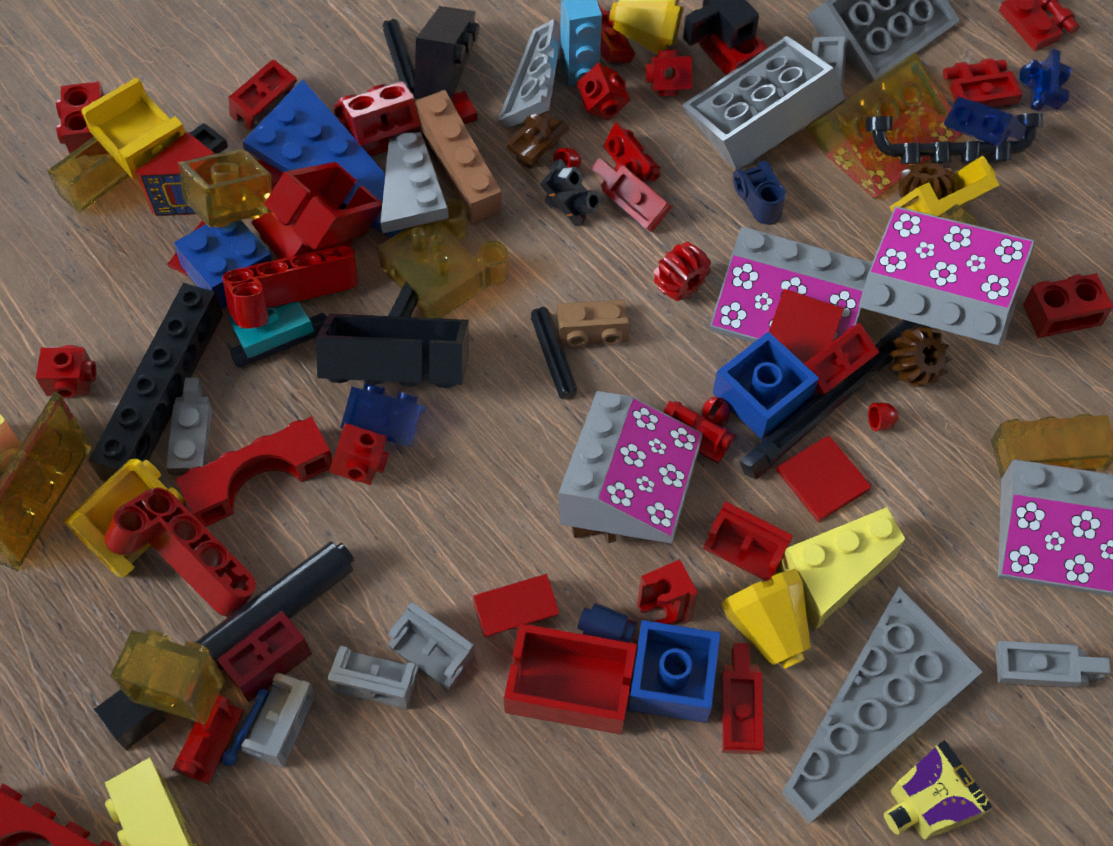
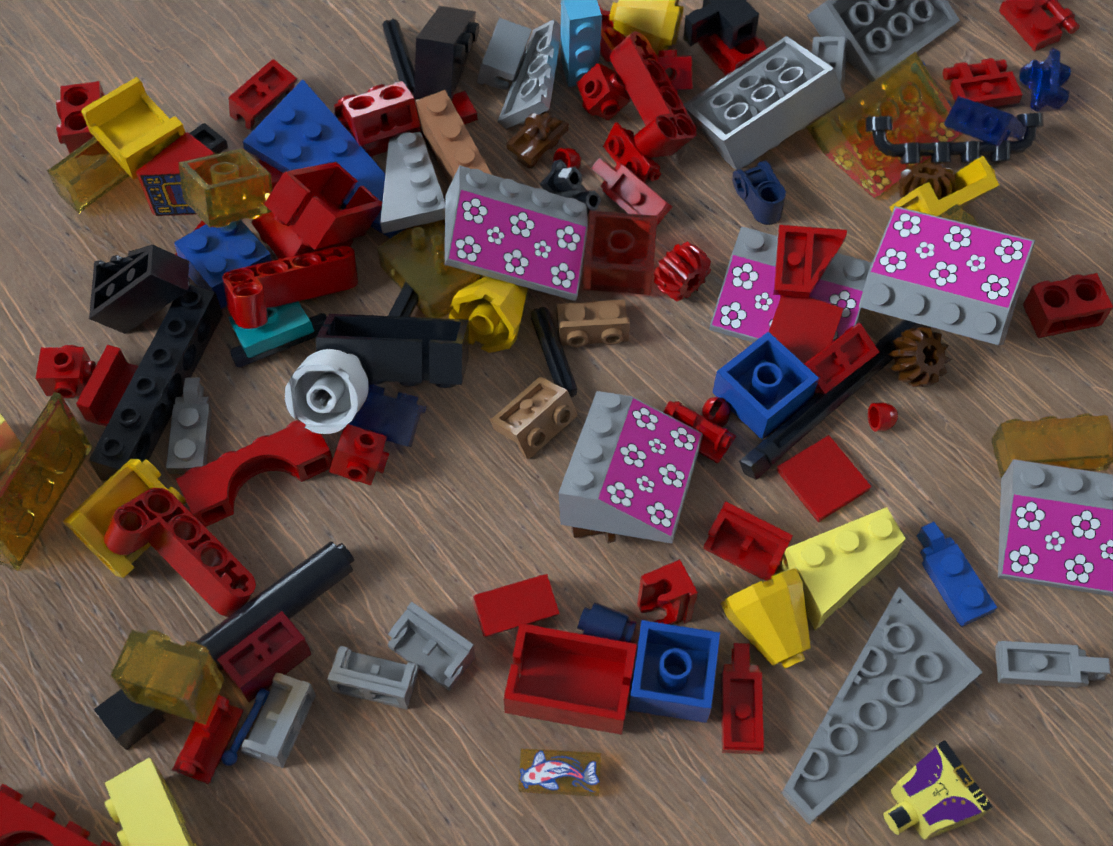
none -> red panel [76,345,138,427]
none -> black wedge [89,245,190,334]
none -> white brick [285,349,369,434]
none -> slope [445,165,588,301]
none -> yellow cone [449,276,528,353]
none -> light grey hinge [477,18,532,89]
none -> medium nougat bracket [490,376,578,459]
none -> tile [518,749,601,797]
none -> clear red brick [583,211,657,295]
none -> red beam [610,31,697,158]
none -> red wing [773,225,847,298]
none -> blue hinge [917,522,998,627]

